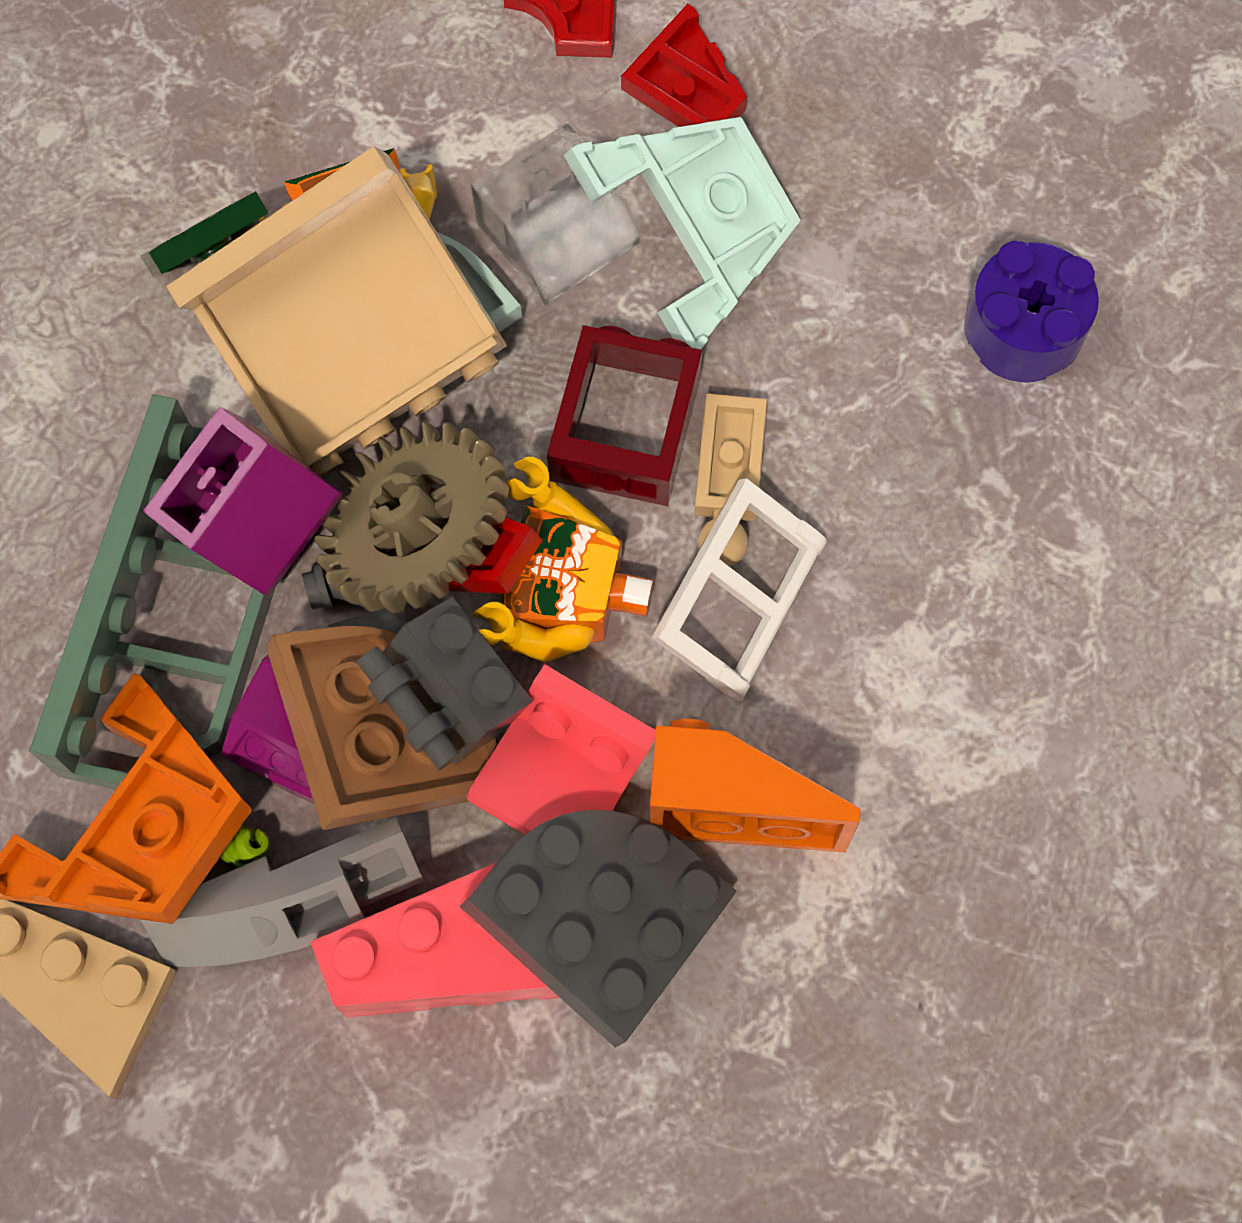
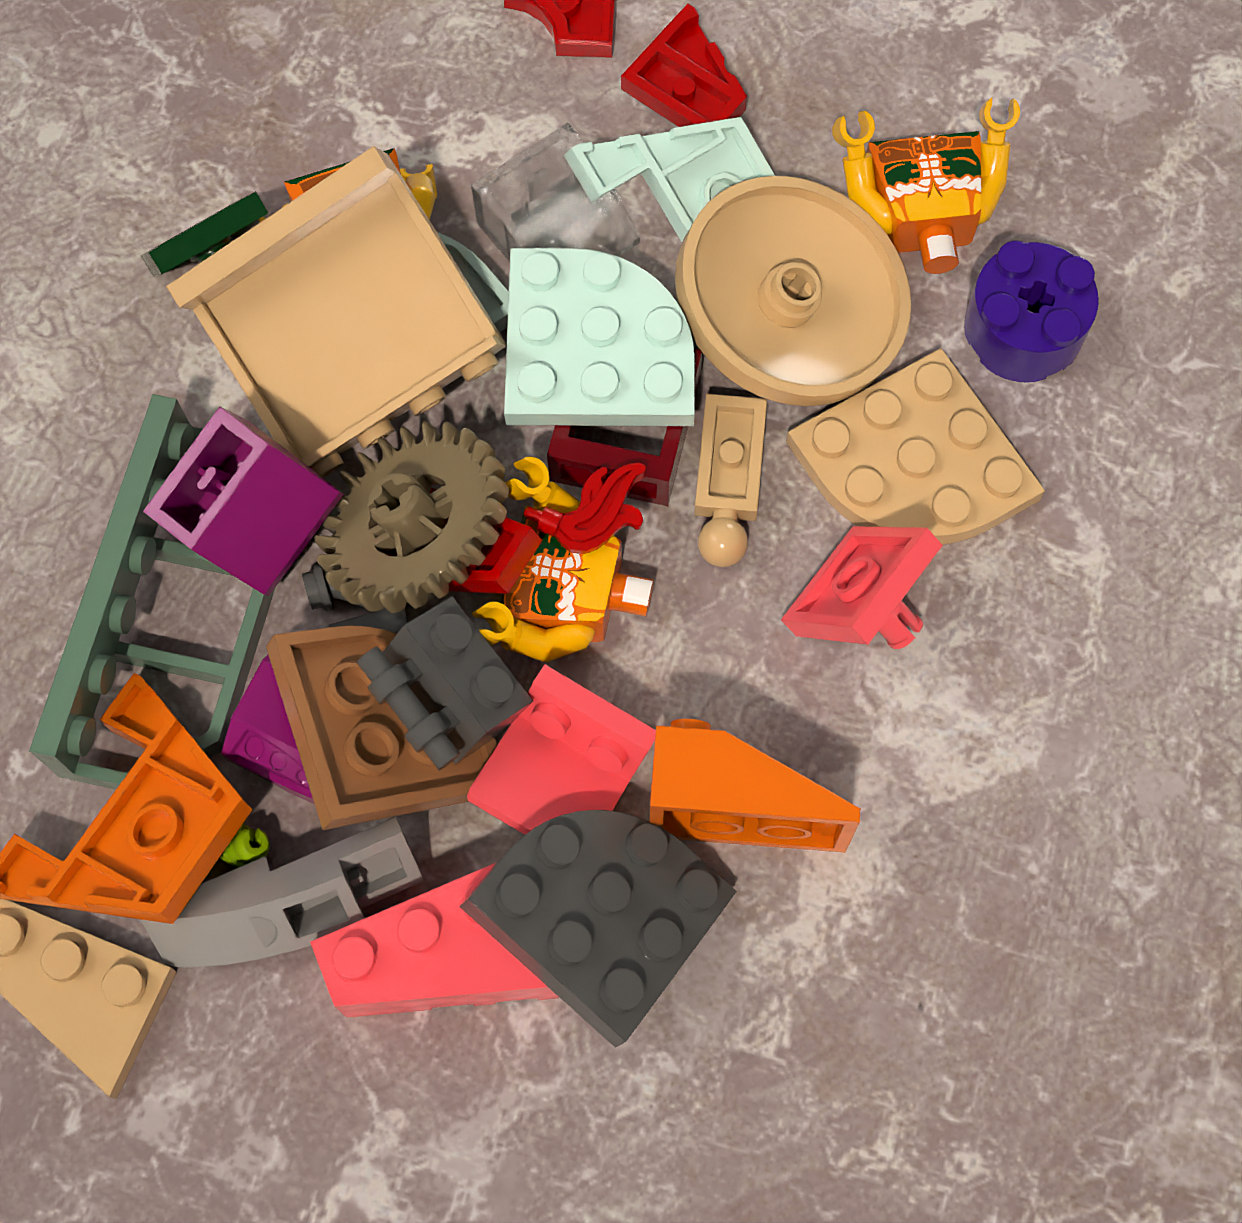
white window [651,478,827,701] -> none
none -> light aqua plate [504,248,694,426]
none -> red piece [524,463,646,554]
none -> tan dish [675,176,911,406]
none -> coral tile [781,526,943,649]
none -> tan plate [786,348,1045,545]
none -> torso [832,98,1020,274]

